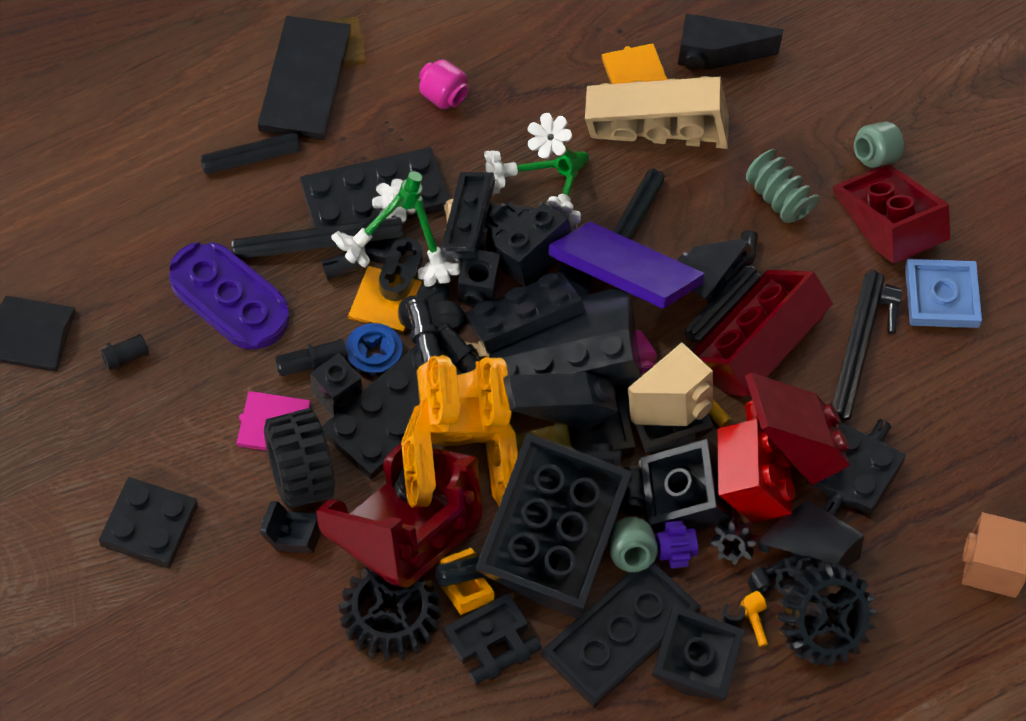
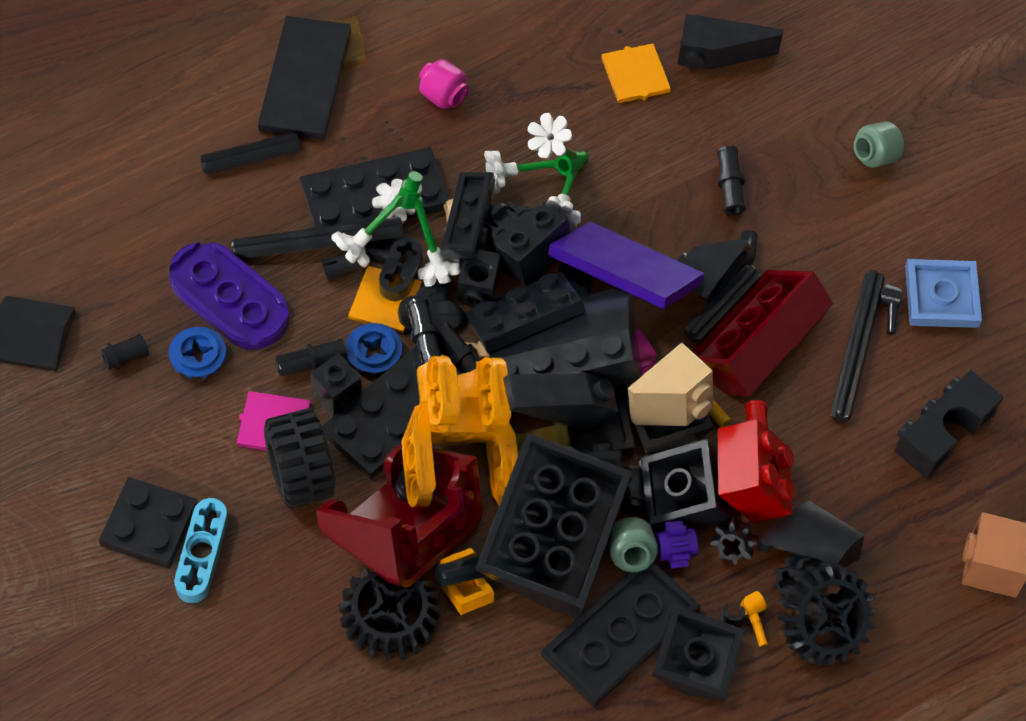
black bracket [260,501,321,553] -> none
black plate [443,593,541,685] -> none
tan wedge [585,76,729,149] -> none
black axle [613,168,665,240] -> none
dark red slope [745,372,850,485] -> none
sand green piece [746,149,820,223] -> none
black hand [747,556,790,595] -> none
black plate [806,419,906,516] -> none
dark red slope [833,164,950,264] -> none
none -> blue gear [169,327,226,380]
none -> medium azure beam [174,498,228,603]
none -> black pin [717,146,746,215]
none -> black arch [895,370,1004,479]

